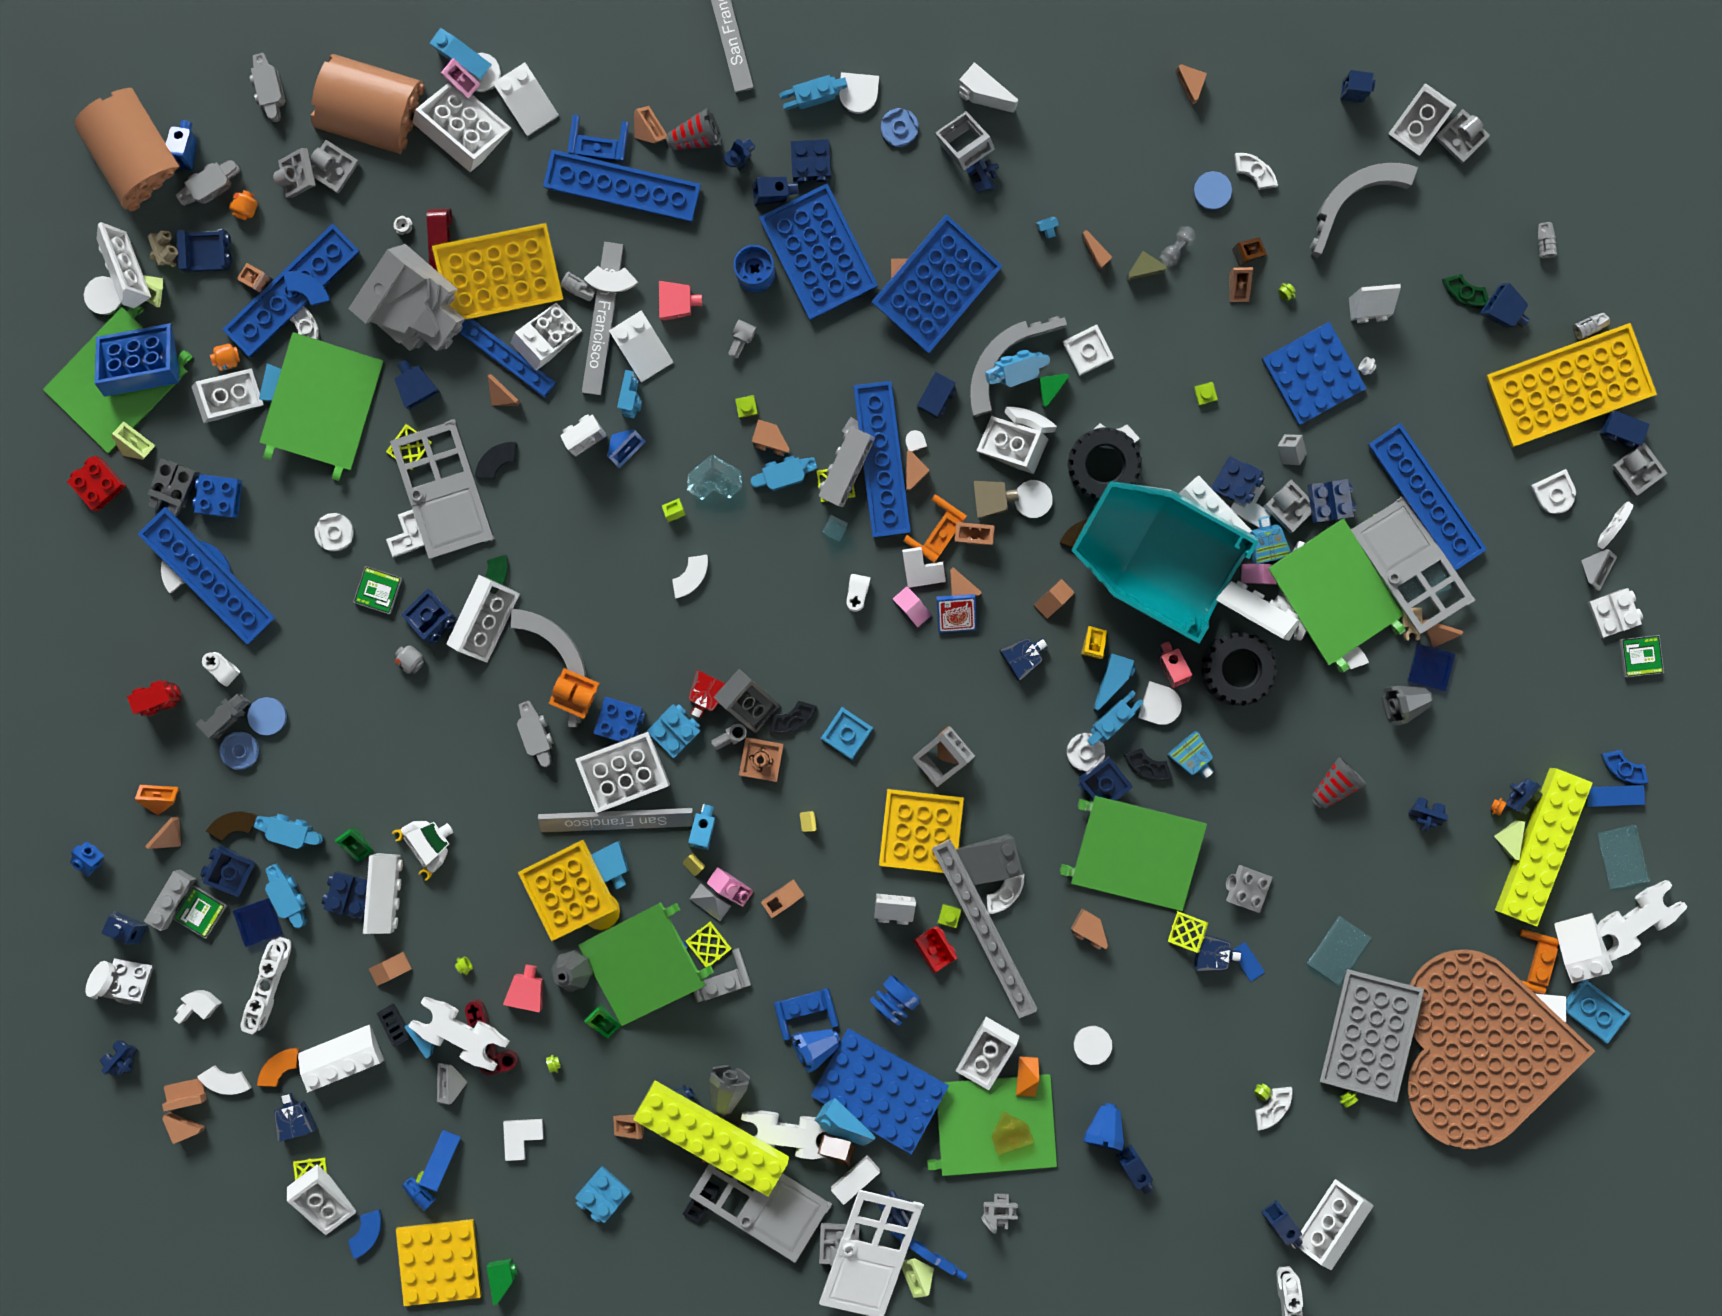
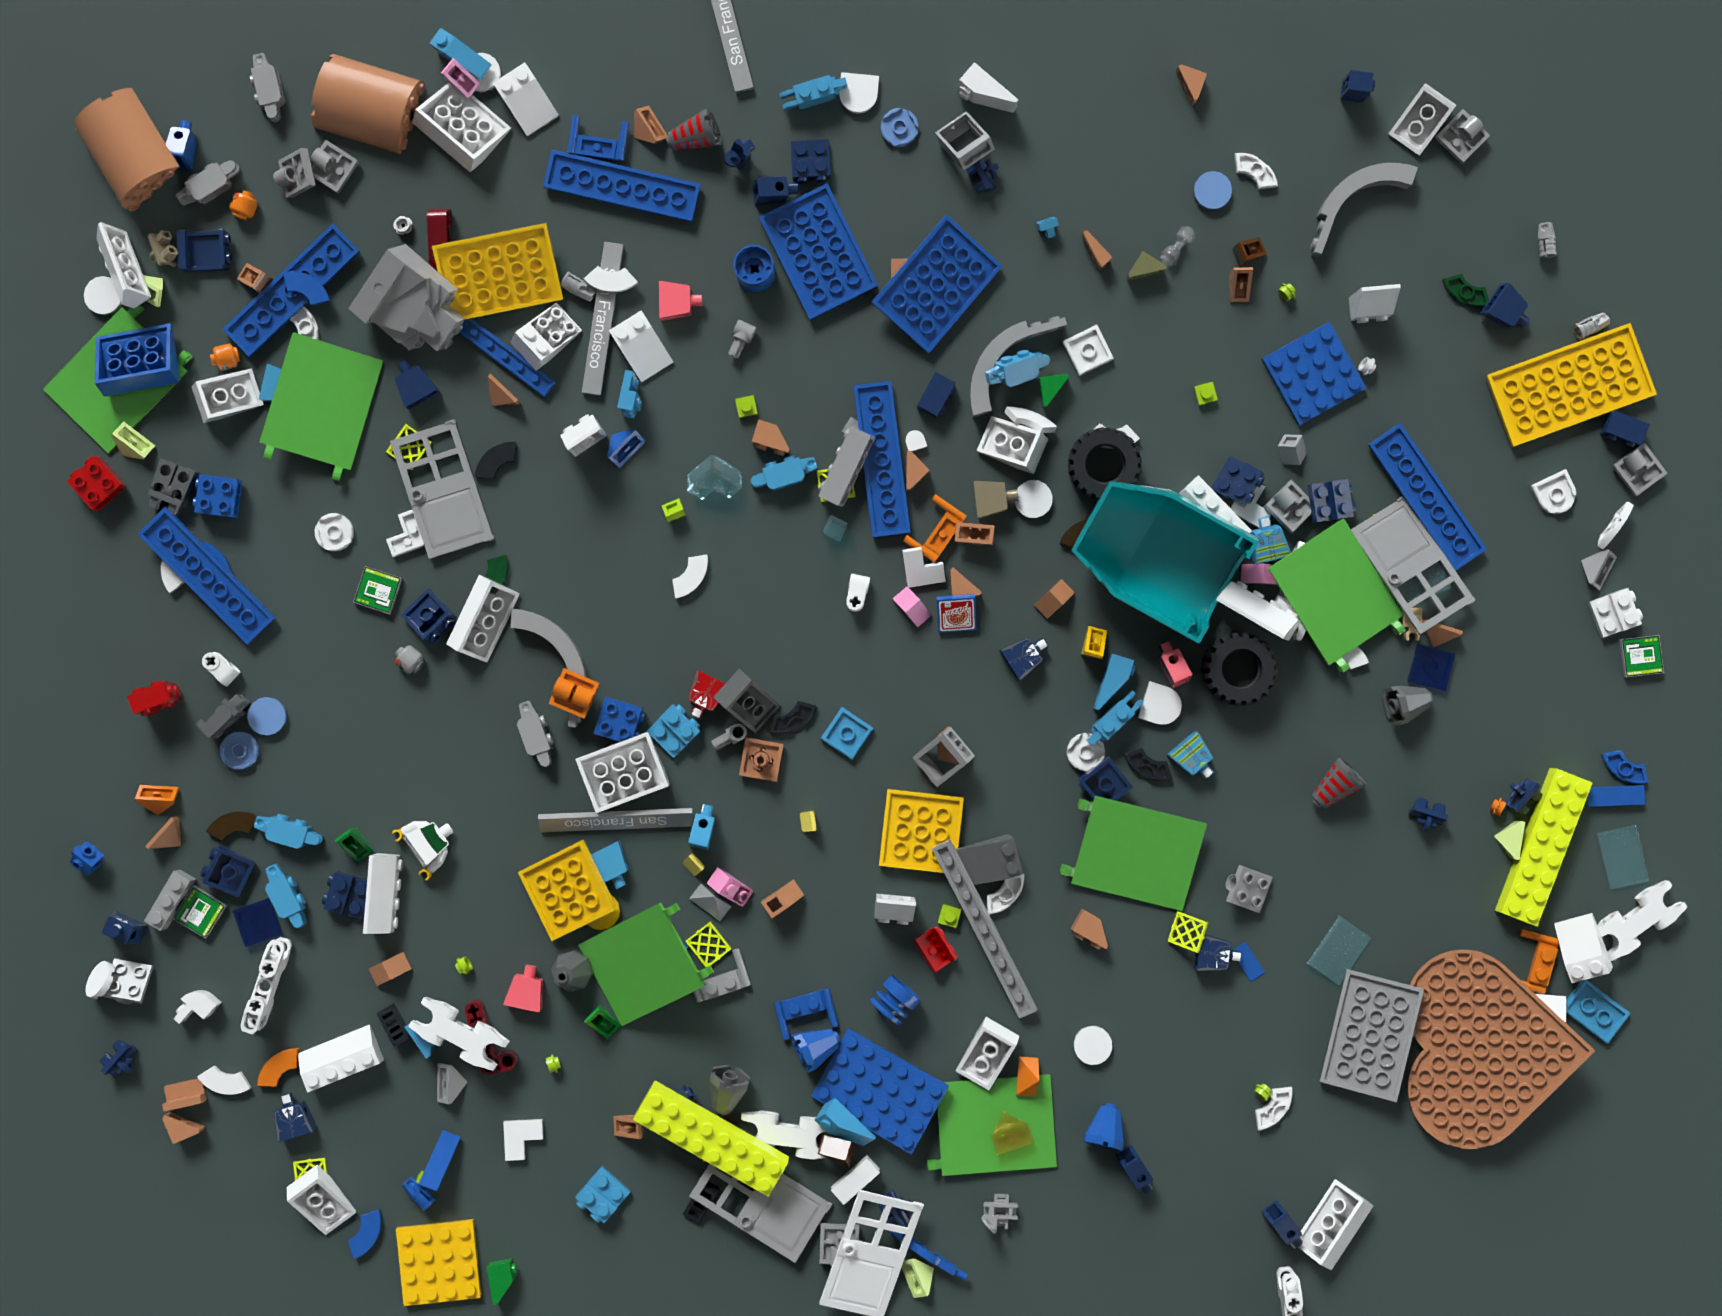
lime plate [1340,1091,1358,1108] -> none

